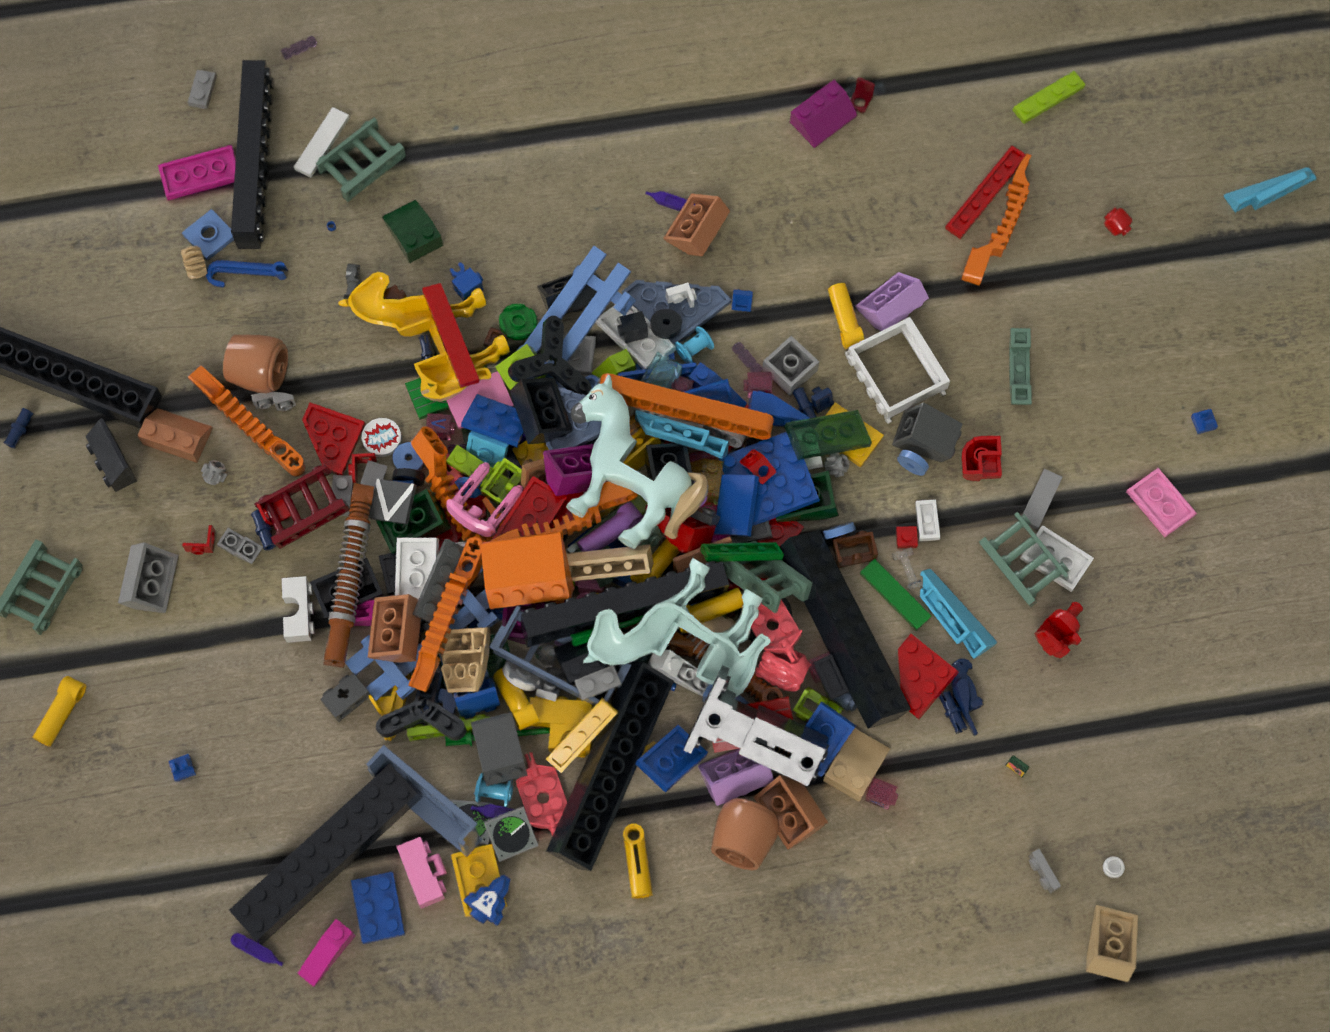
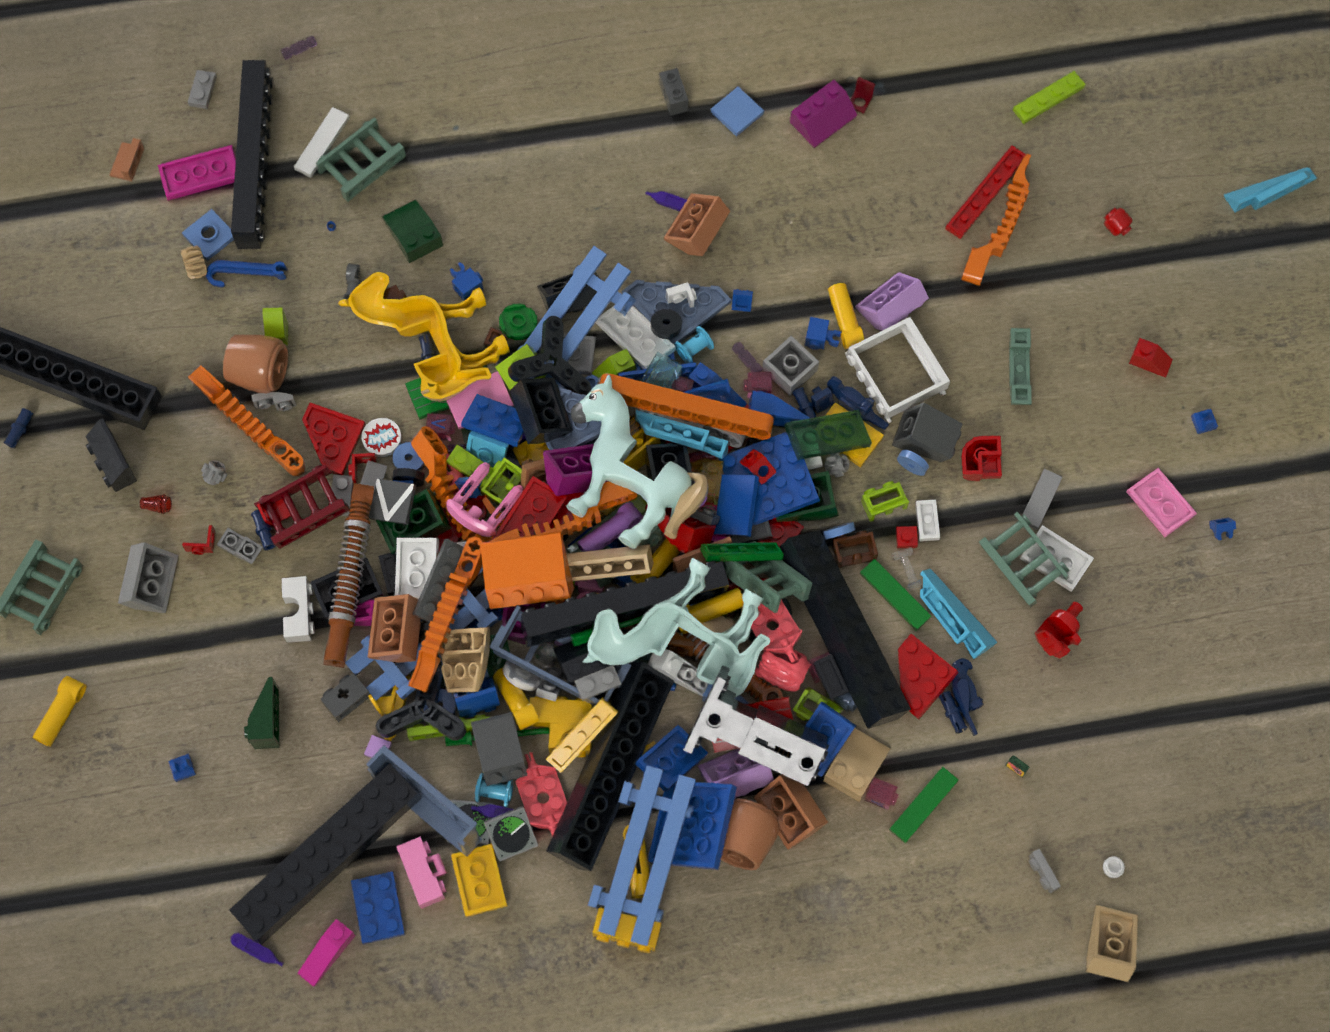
nougat slope [138,408,213,463] -> none
red tile [422,283,479,388] -> none
blue rock [463,875,510,926] -> none
black brick [617,311,648,344] -> none
none -> nougat panel [110,138,144,181]
none -> clear red cone [140,494,172,514]
none -> dark green slope [244,677,280,749]
none -> lime slope [262,308,288,345]
none -> lavender tile [364,735,392,758]
none -> medium blue fence [588,766,696,946]
none -> yellow brick [592,908,661,953]
none -> blue plate [648,782,737,870]
none -> dark grey brick [659,68,688,116]
none -> medium blue tile [711,87,764,137]
none -> blue brick [805,317,841,350]
none -> dark blue animal [827,376,889,430]
none -> lime window [861,481,909,522]
none -> green tile [889,767,959,843]
none -> red slope [1129,338,1173,378]
none -> blue tile [1209,517,1236,540]

